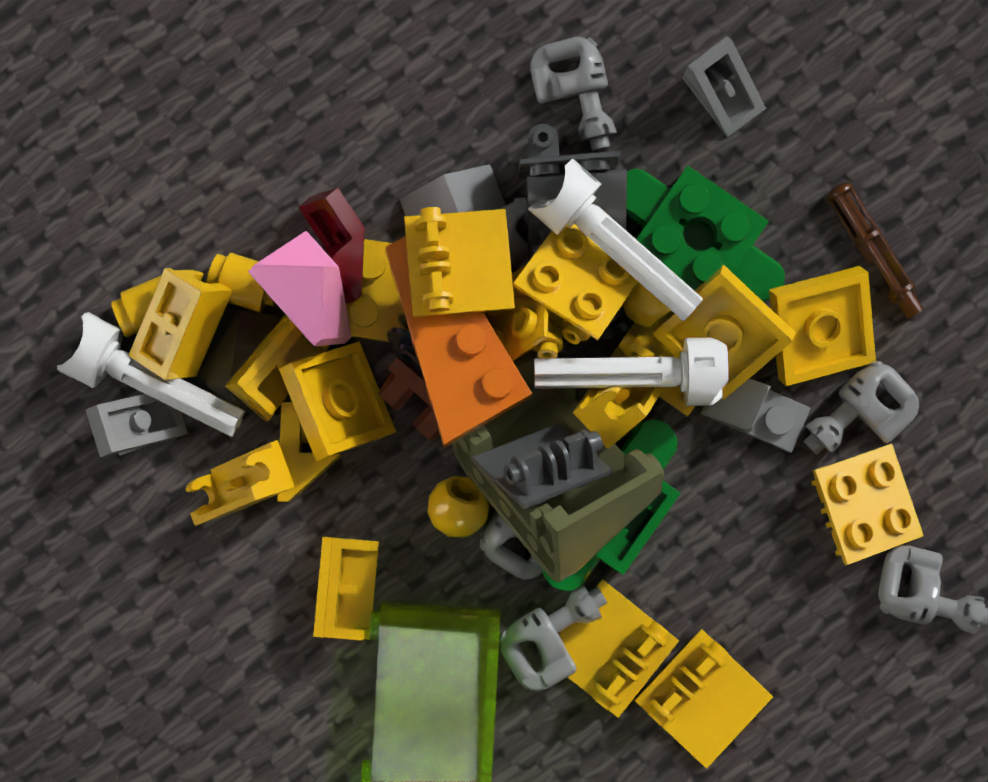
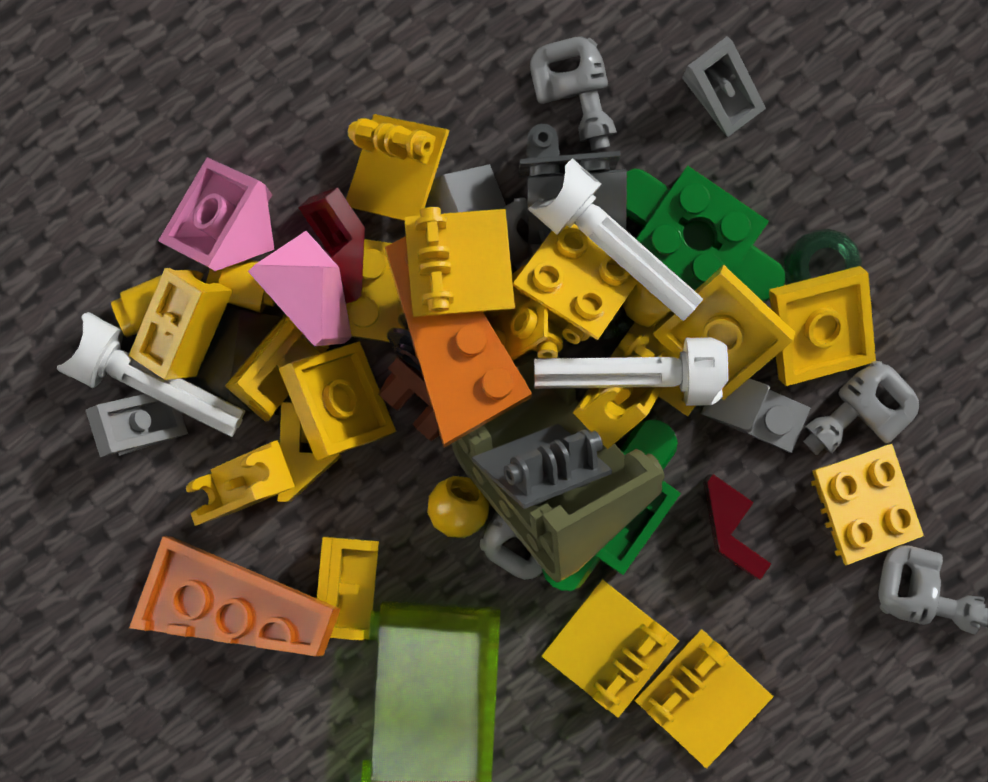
light grey piece [499,585,607,692] -> none
reddish brown piece [827,182,924,319] -> none
none -> orange wing [129,536,341,656]
none -> bright pink slope [158,157,274,271]
none -> yellow hinge [346,114,450,221]
none -> dark red slope [703,474,771,580]
none -> clear green piece [784,229,862,284]

